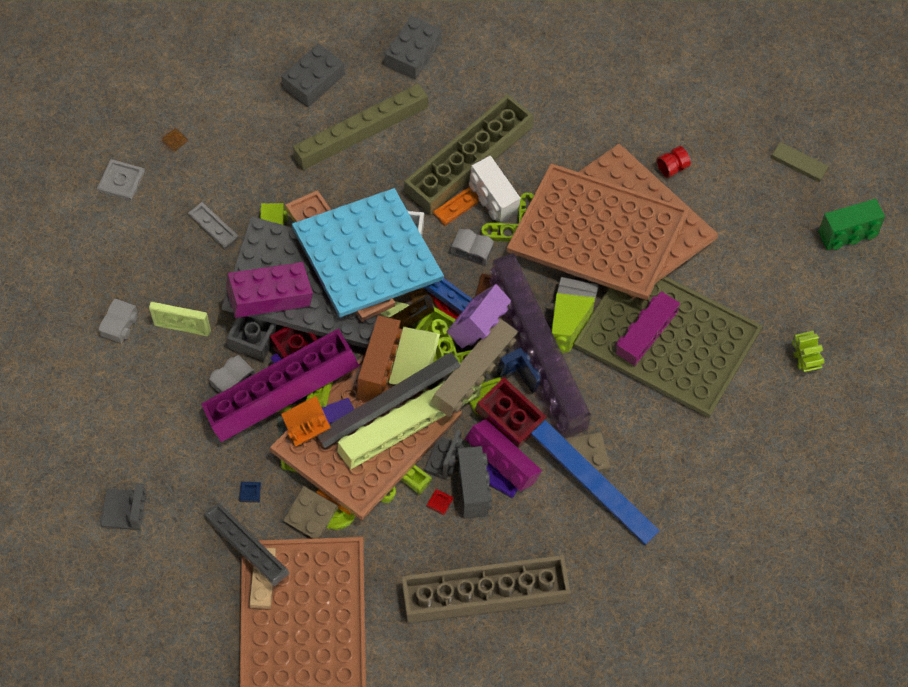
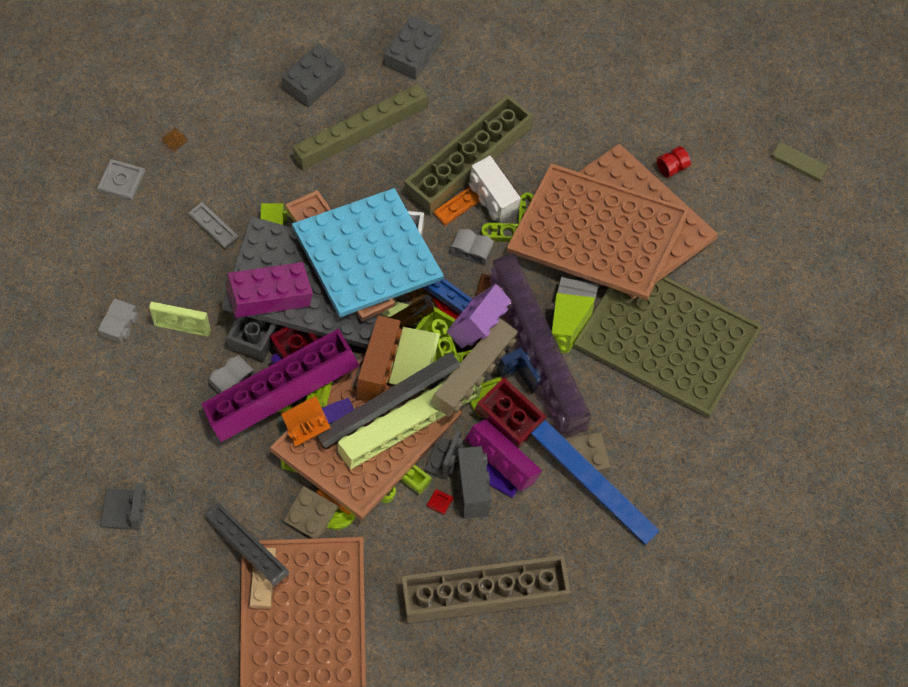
dark blue tile [240,482,261,503] -> none
magenta brick [616,291,680,366] -> none
lime gear [792,331,824,373] -> none
green brick [818,198,885,250] -> none

